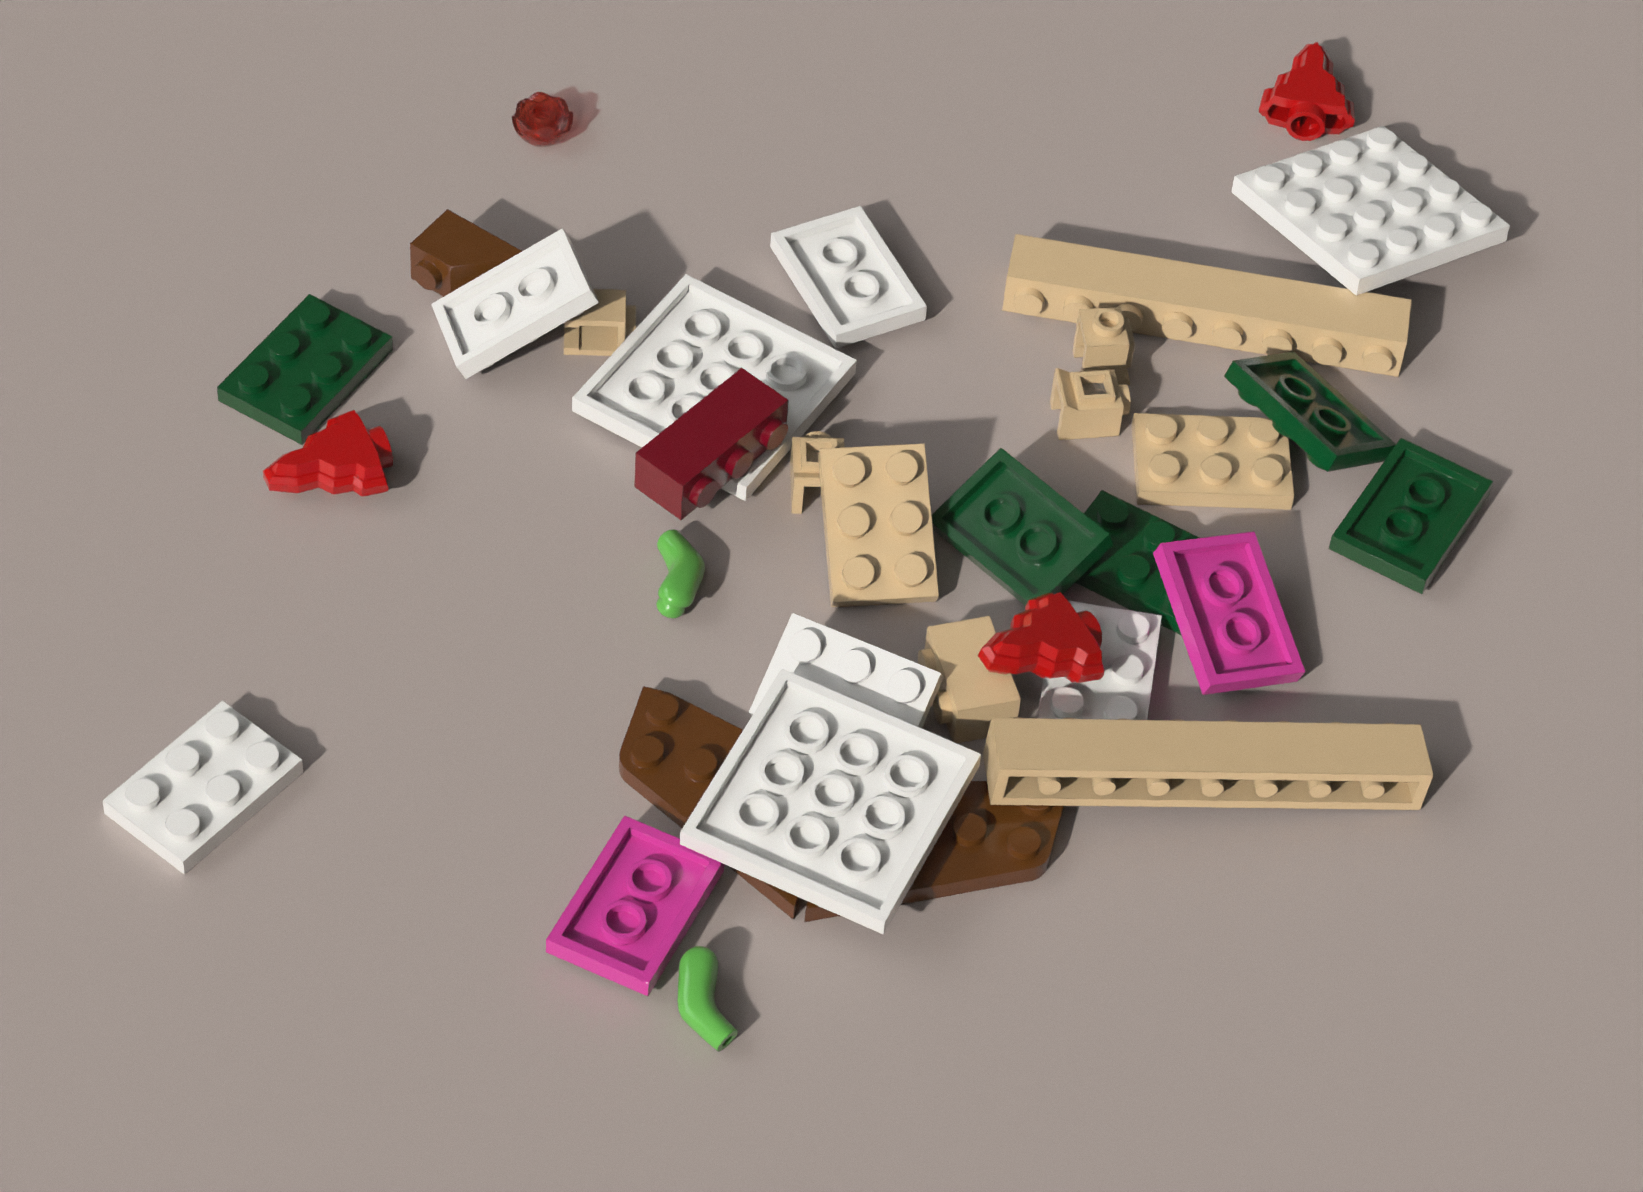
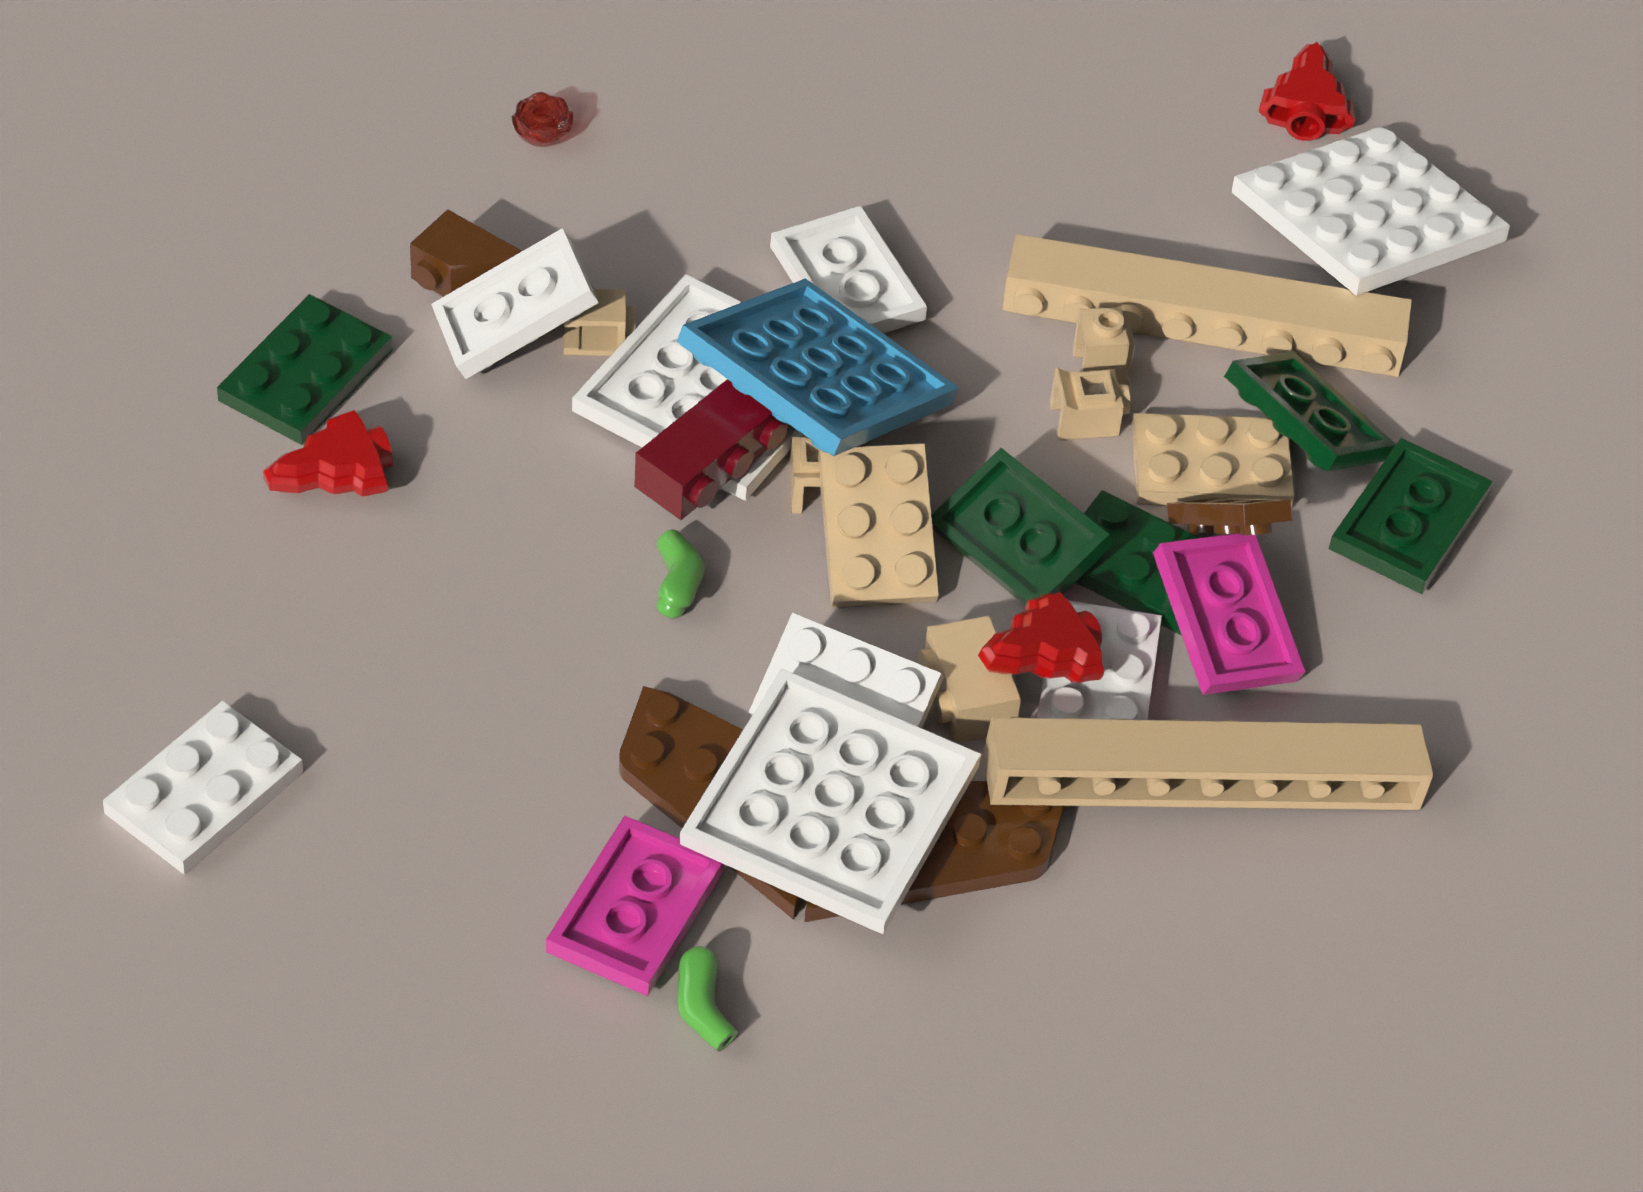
none -> dark azure plate [677,278,959,456]
none -> reddish brown plate [1167,498,1292,535]

